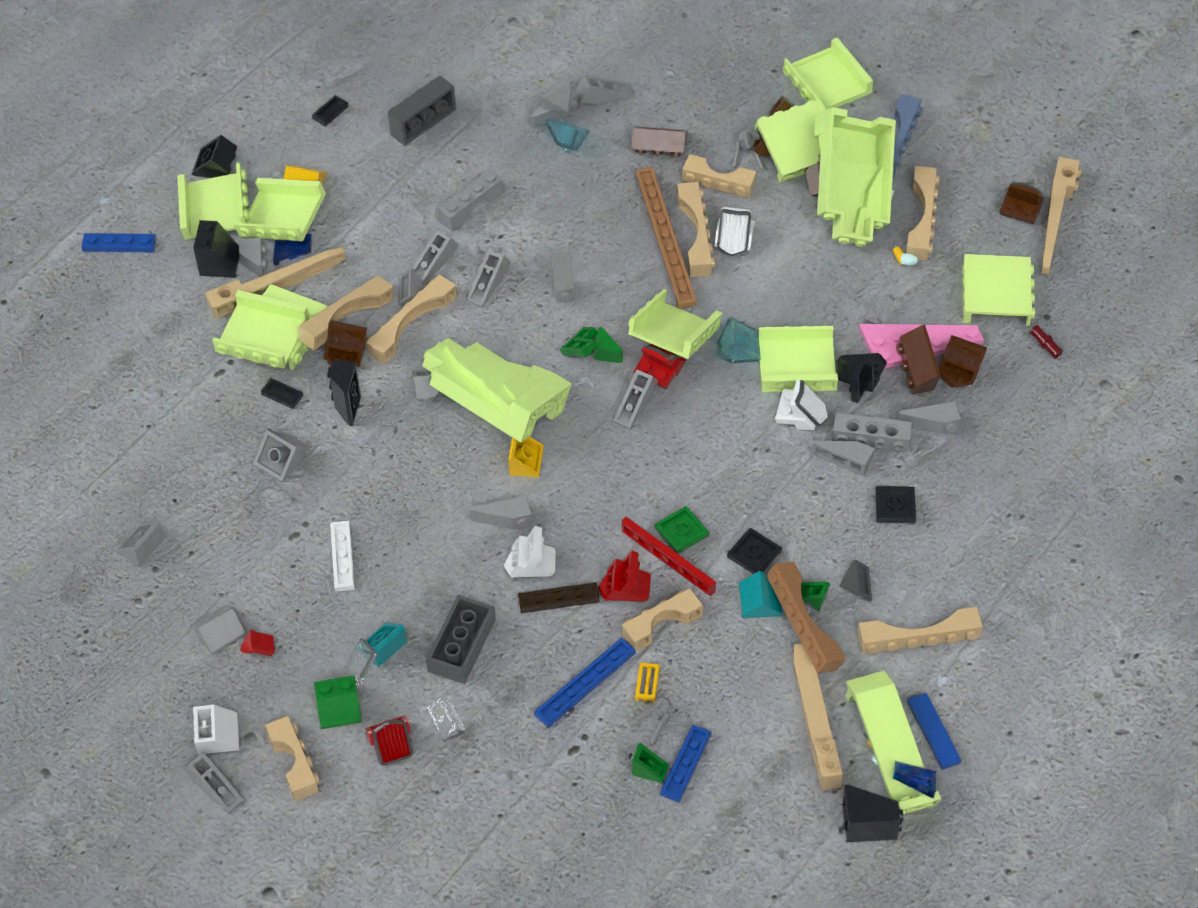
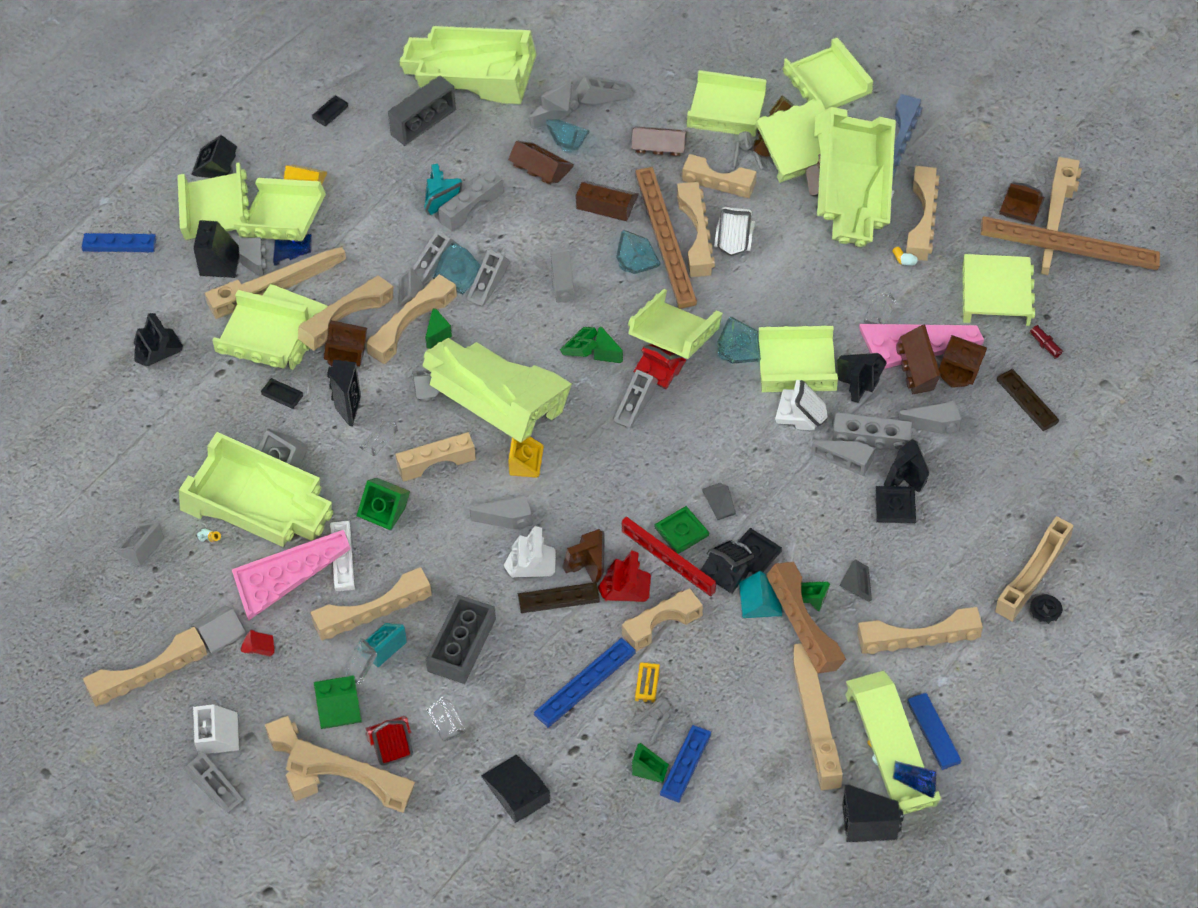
none -> tan arch [83,627,207,707]
none -> black piece [133,313,183,366]
none -> yellowish green panel [179,432,333,547]
none -> arm [197,528,221,542]
none -> bright pink wing [231,530,351,620]
none -> tan arch [286,739,415,813]
none -> tan arch [311,567,432,641]
none -> green slope [356,477,410,530]
none -> tan arch [395,432,476,482]
none -> yellowish green panel [400,26,536,104]
none -> teal piece [424,164,462,215]
none -> green slope [425,308,452,349]
none -> clear light blue slope [433,243,481,295]
none -> black slope [481,755,550,823]
none -> reddish brown slope [508,141,574,184]
none -> reddish brown piece [563,529,605,583]
none -> reddish brown slope [576,181,638,221]
none -> clear light blue slope [616,230,661,274]
none -> yellowish green panel [687,70,767,137]
none -> black piece [701,540,756,594]
none -> dark grey slope [702,483,736,520]
none -> black piece [883,439,930,492]
none -> medium nougat plate [980,216,1160,270]
none -> tan arch [995,516,1074,622]
none -> dark brown tile [997,369,1059,431]
none -> black gear [1030,594,1062,624]

